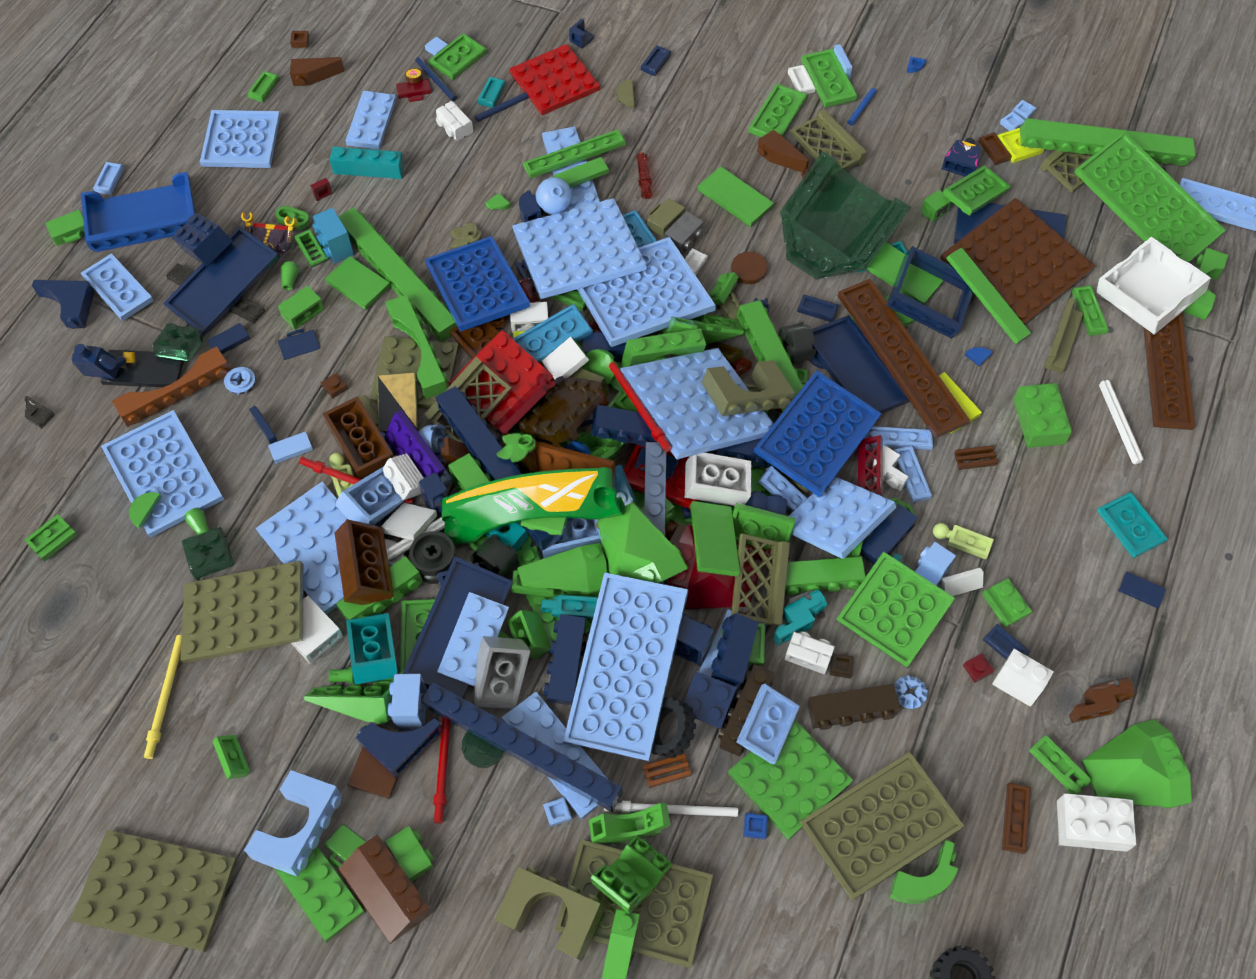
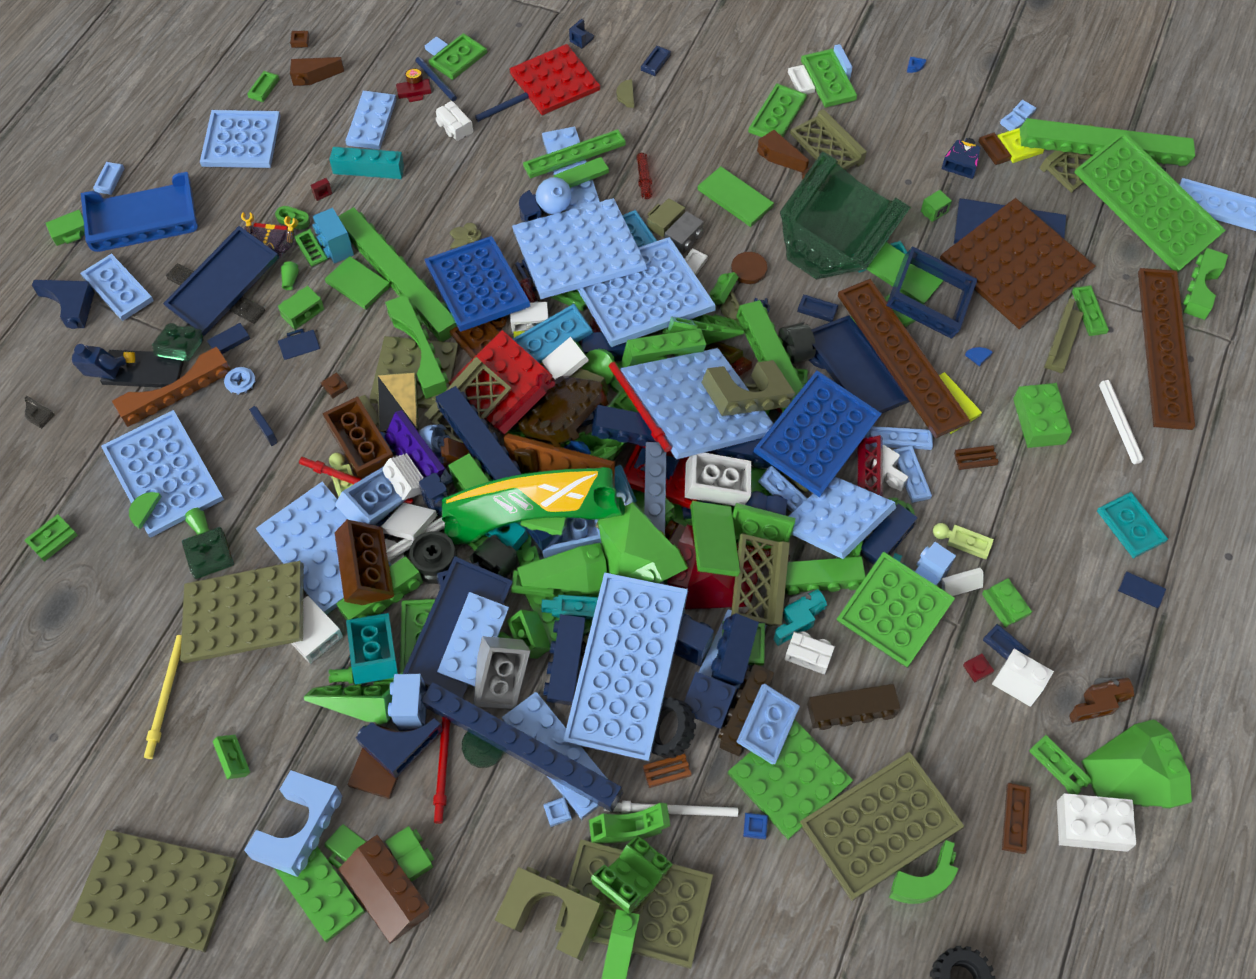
dark blue brick [172,213,233,266] -> none
light blue tile [268,431,313,464] -> none
teal tile [477,77,506,108] -> none
bright green tile [485,193,511,210] -> none
bright green plate [496,434,536,462] -> none
dark brown tile [829,653,854,679] -> none
blue bar [848,88,877,126] -> none
light blue gear [894,675,928,709] -> none
bright green plate [943,165,1011,216] -> none
bright green tile [946,248,1031,344] -> none
white tile [1097,237,1211,335] -> none

